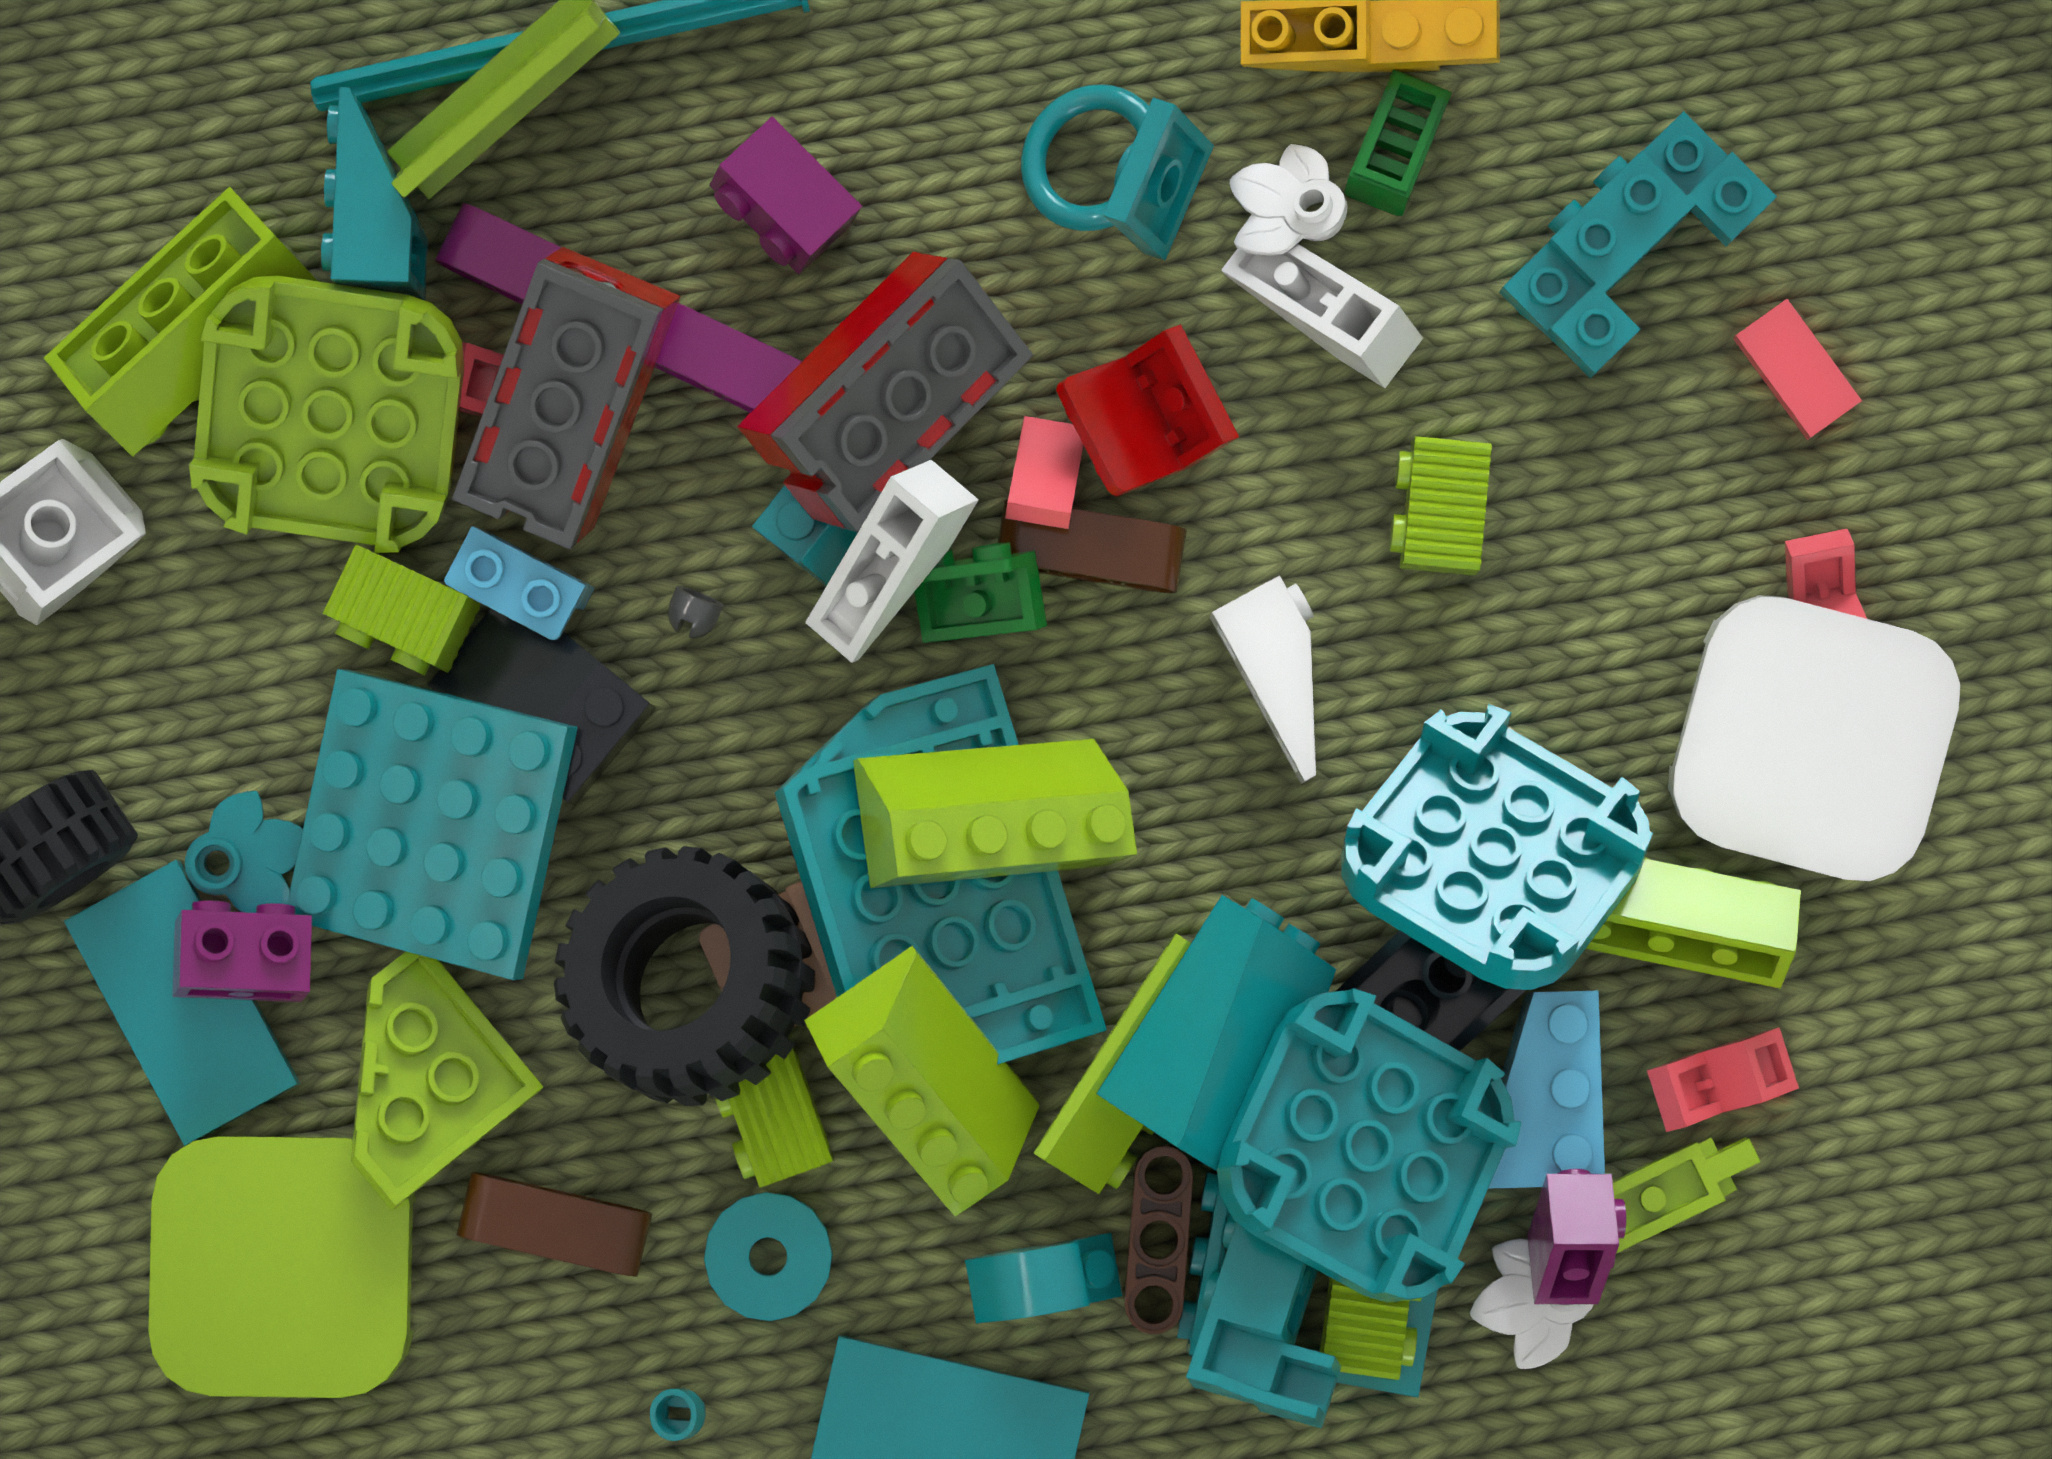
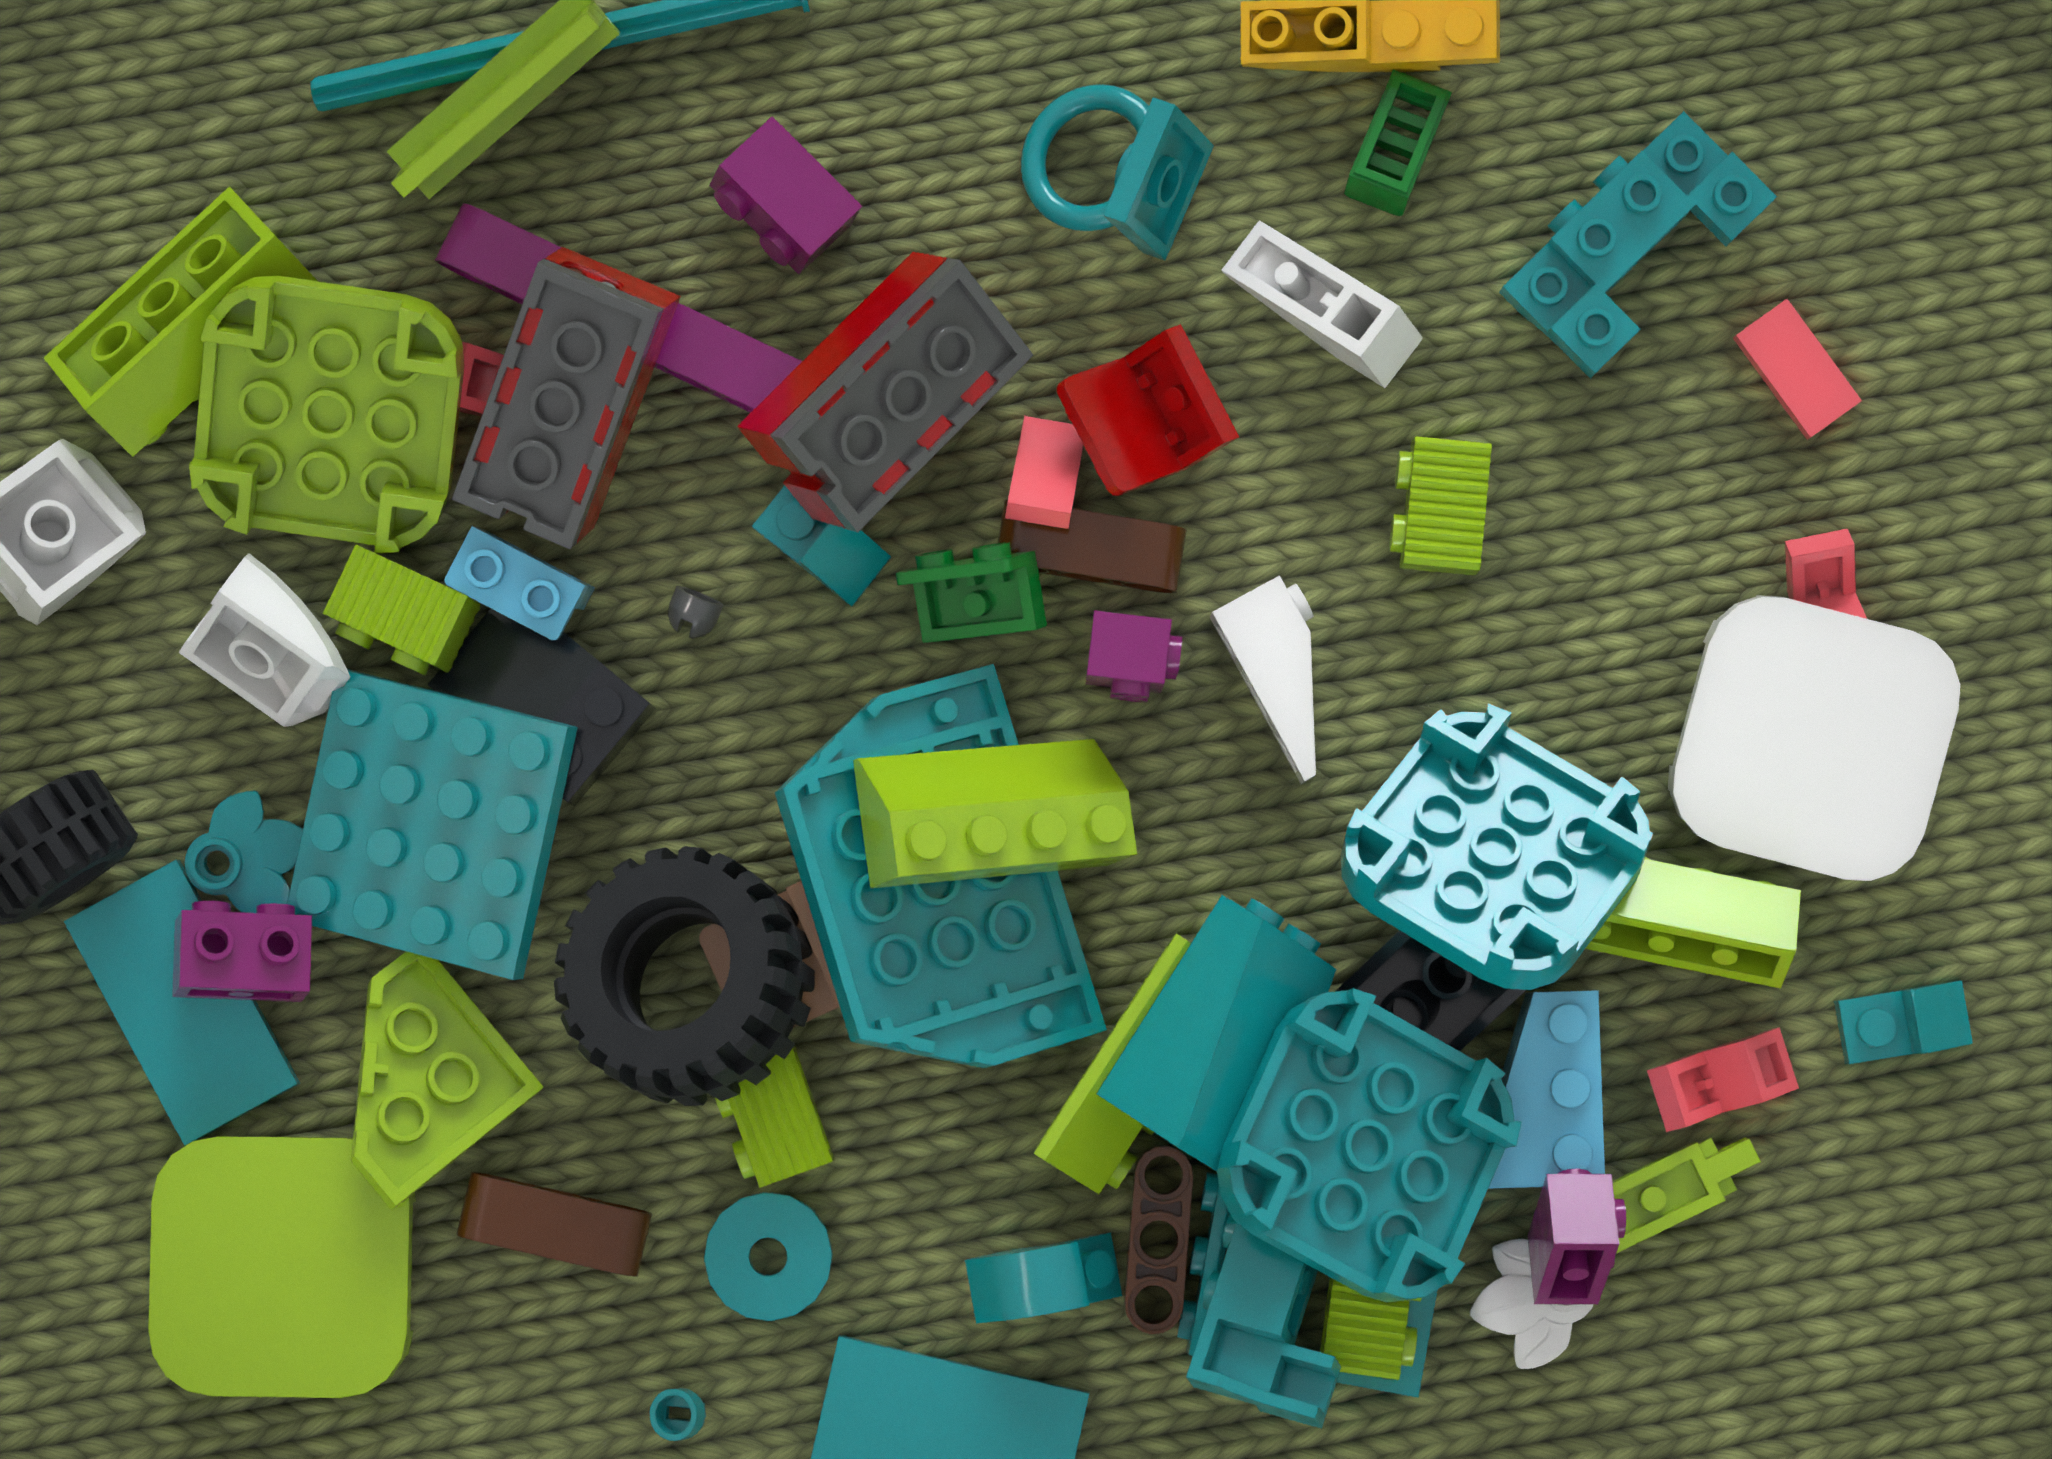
teal slope [321,87,428,300] -> none
lime slope [804,945,1040,1217] -> none
white slope [805,460,979,663] -> none
white plate [1230,144,1347,256] -> none
none -> white slope [179,553,351,727]
none -> magenta brick [1085,610,1182,703]
none -> teal slope [1834,980,1973,1064]

